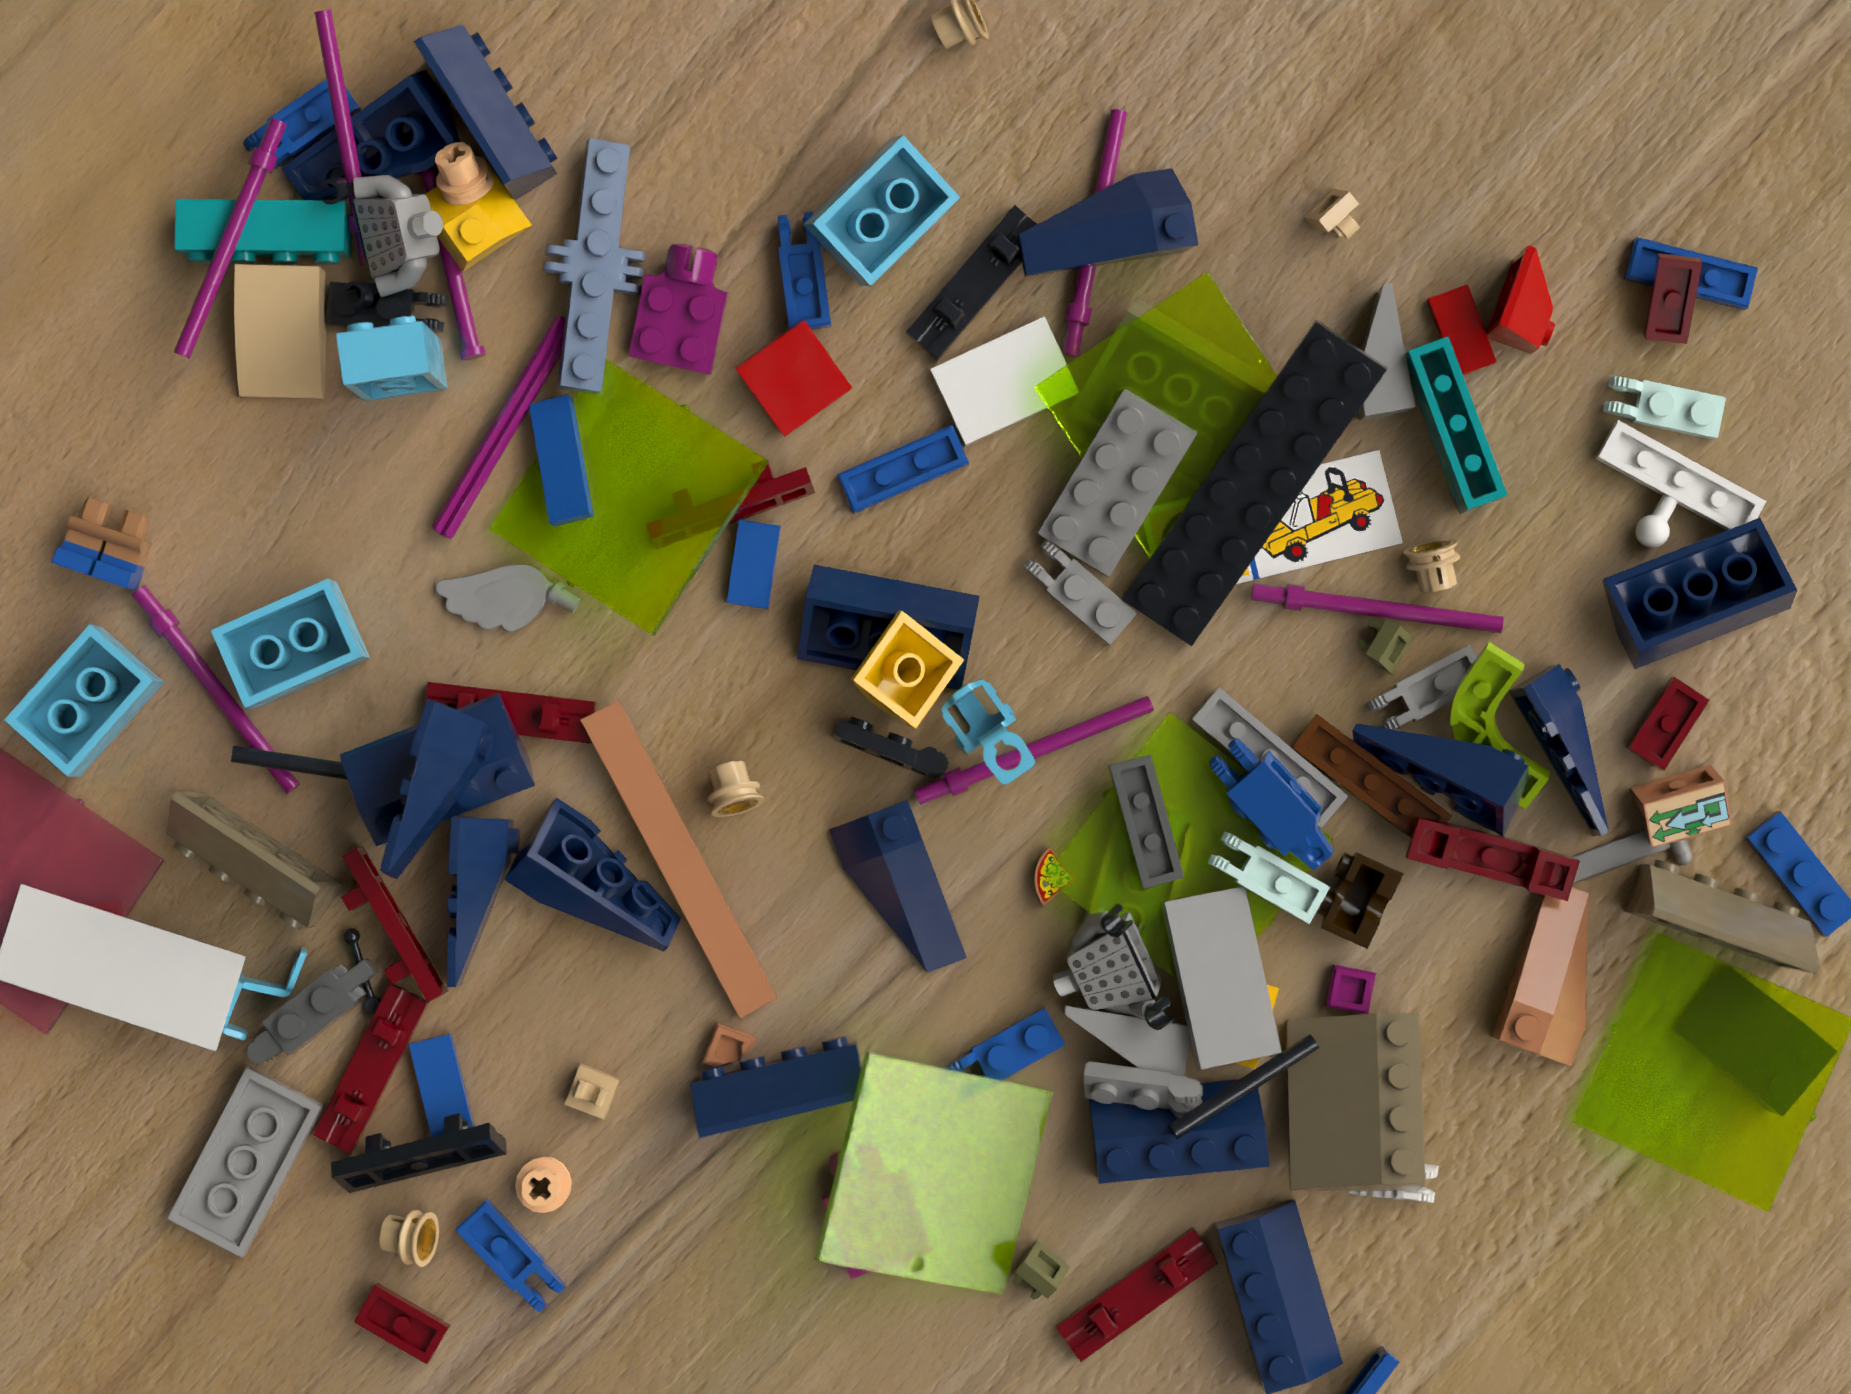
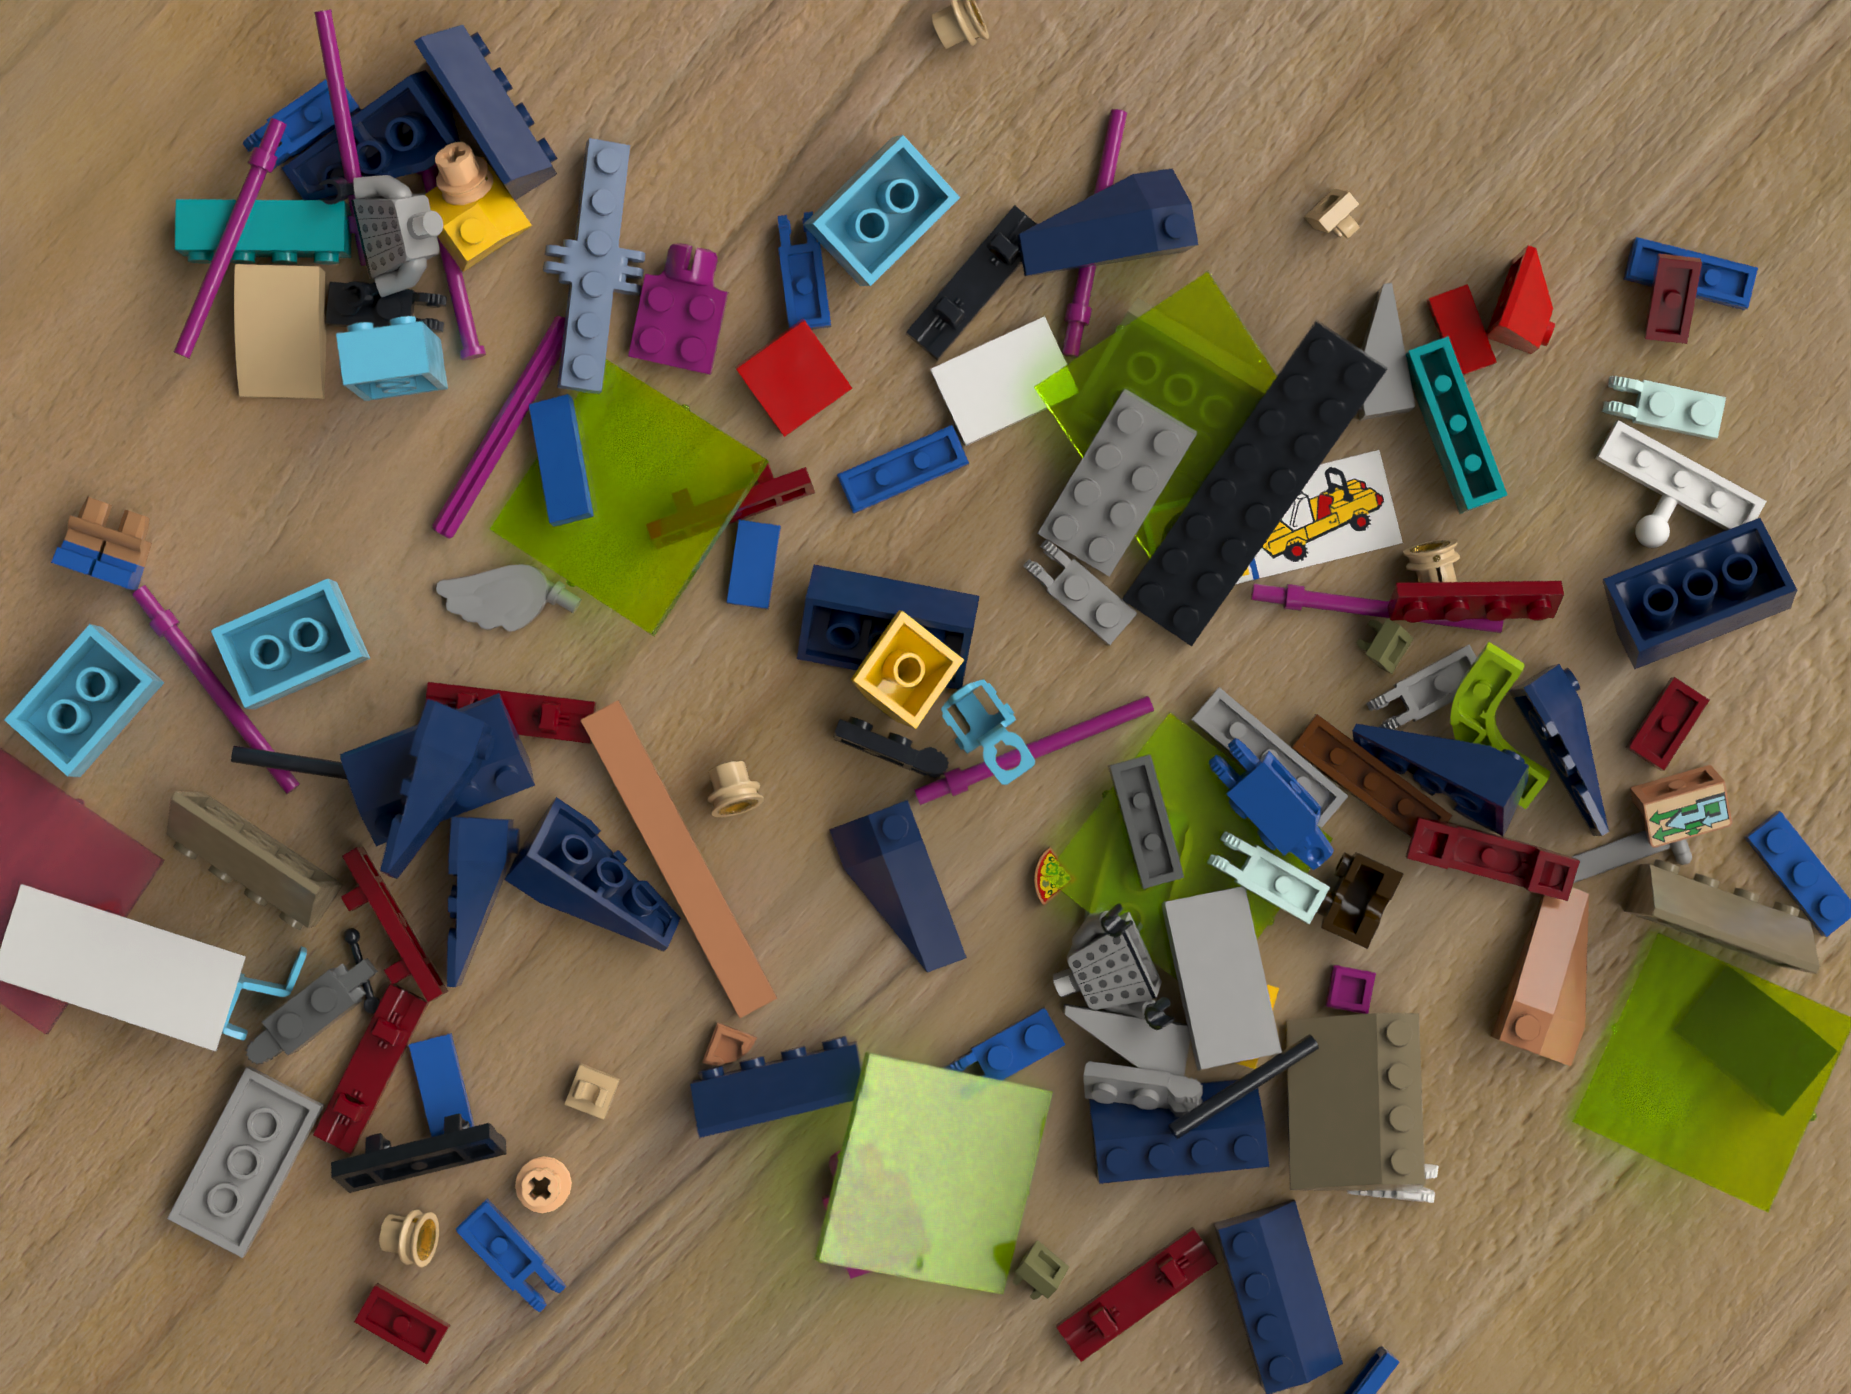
none -> dark red plate [1388,581,1565,623]

